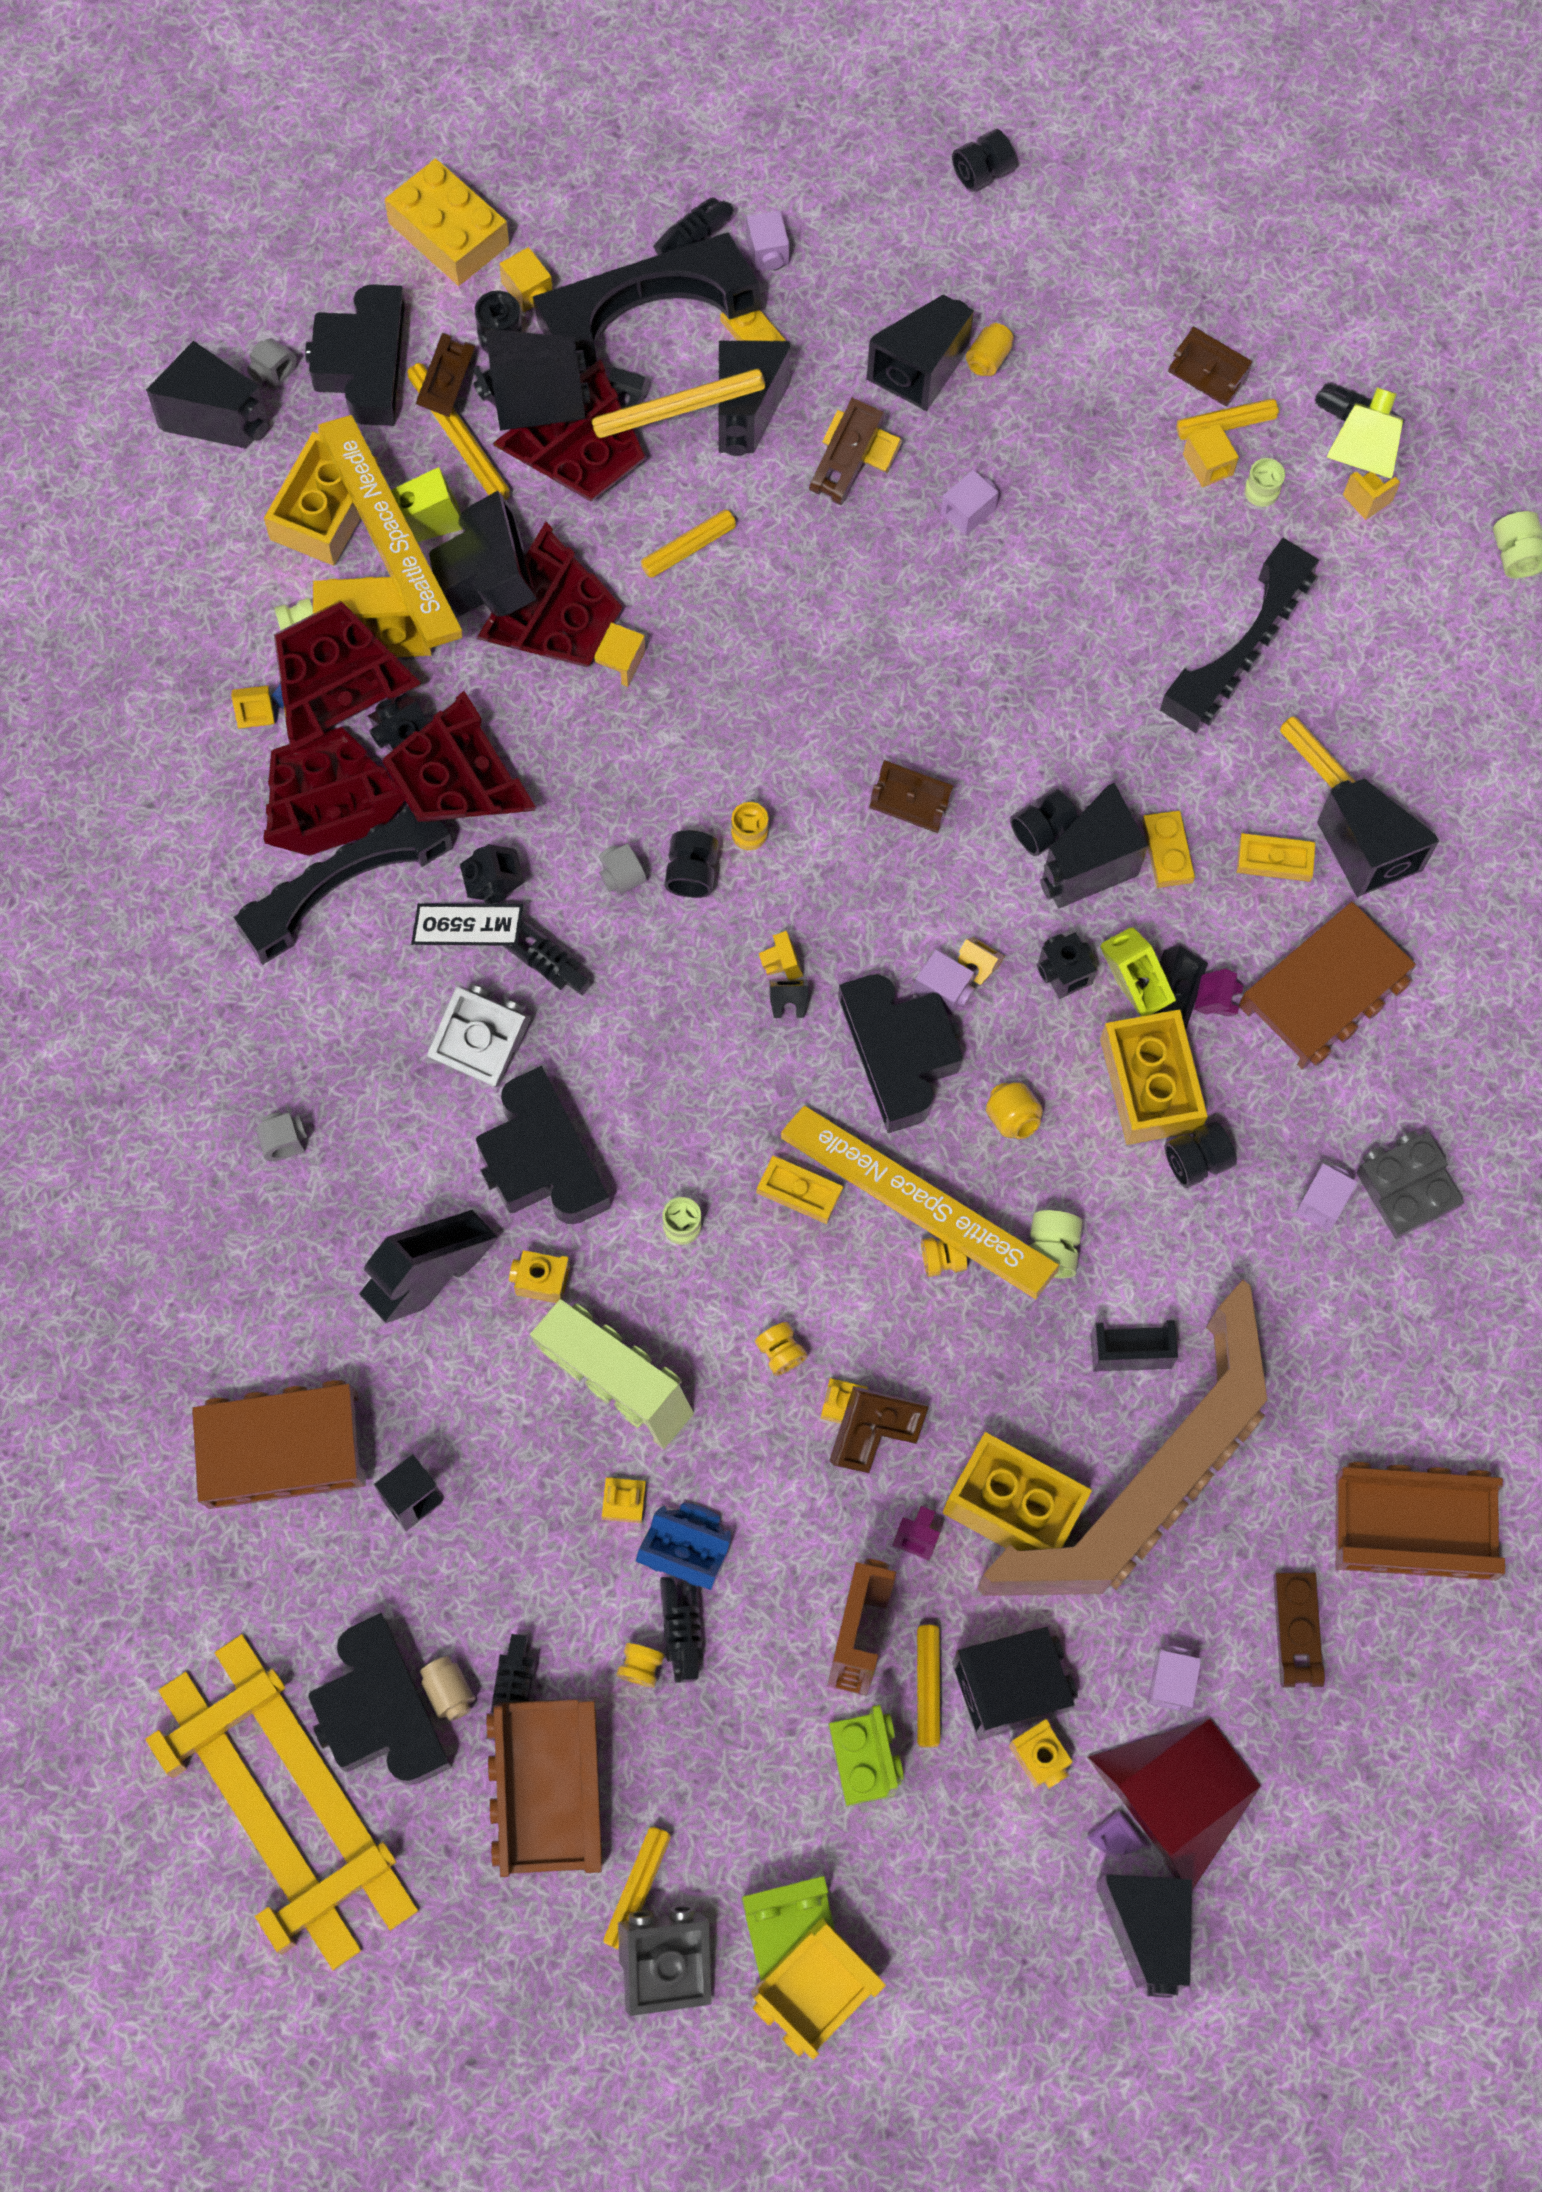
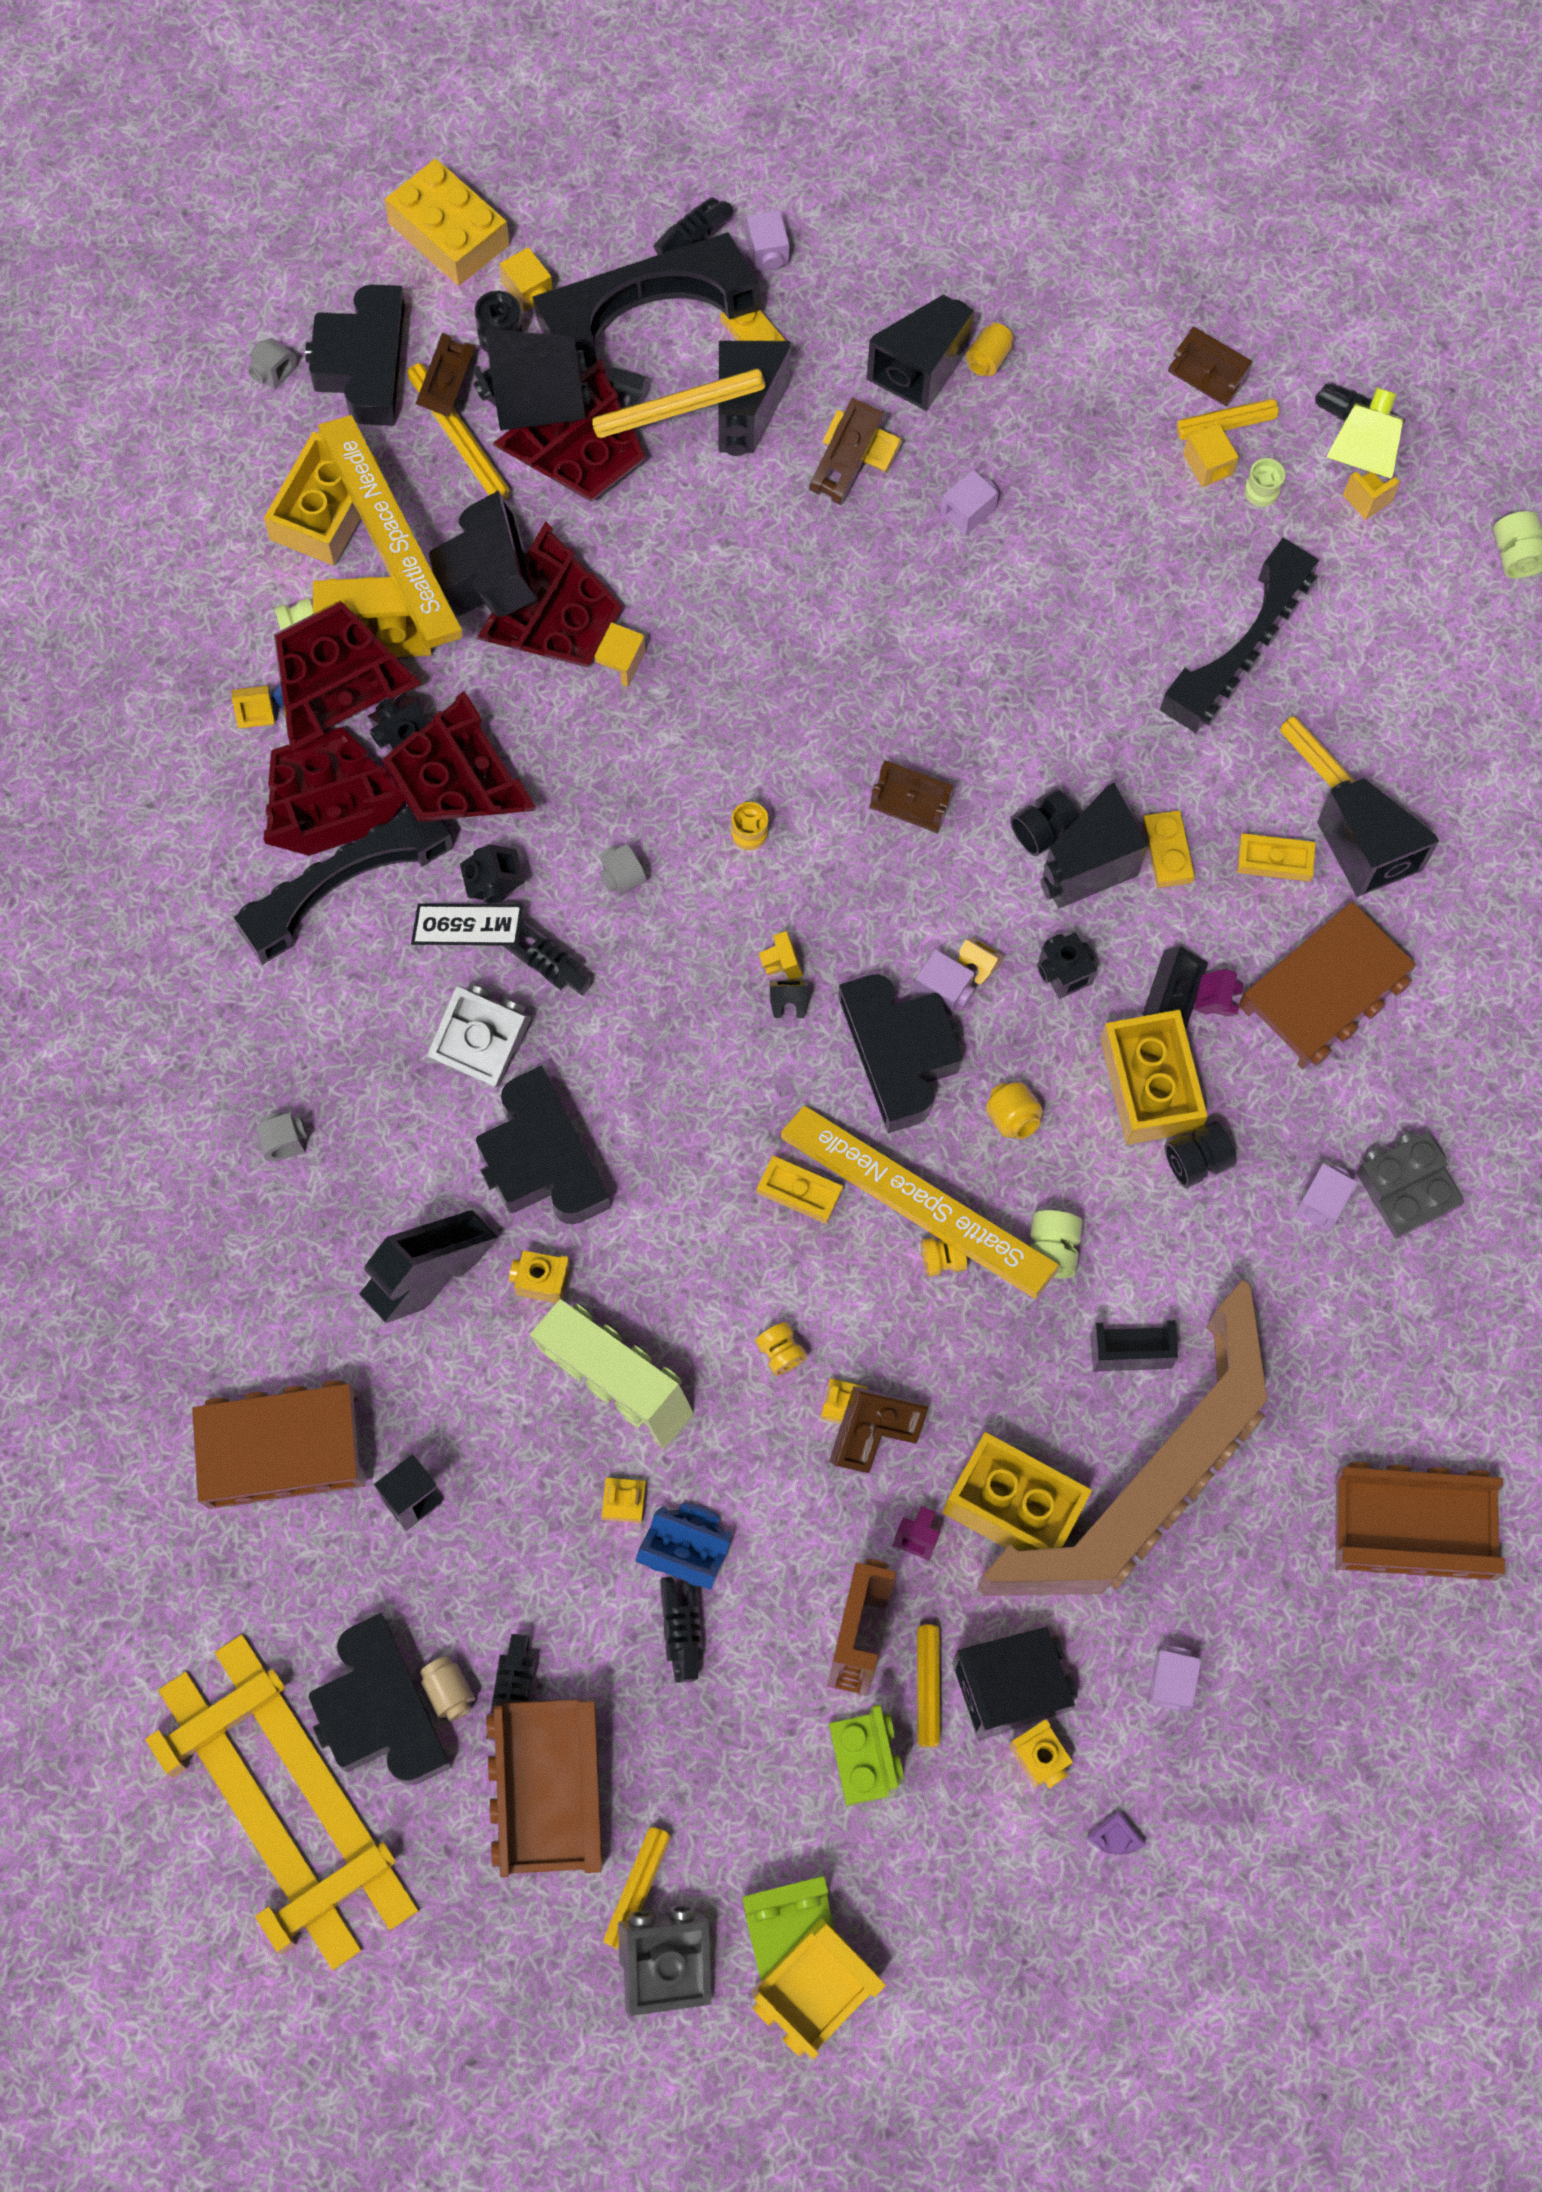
black slope [146,340,269,449] -> none
neon yellow torso [391,467,463,542] -> none
yellow wheel [616,1643,664,1688] -> none
yellow axle [641,509,736,578] -> none
yellowish green wheel [662,1197,701,1245] -> none
black wheel [664,830,719,898] -> none
black wheel [952,129,1016,192] -> none
dark red wedge [1087,1718,1261,1891] -> none
black slope [1097,1874,1192,1998] -> none
neon yellow torso [1100,927,1176,1016] -> none
reddish brown plate [1273,1573,1325,1688] -> none

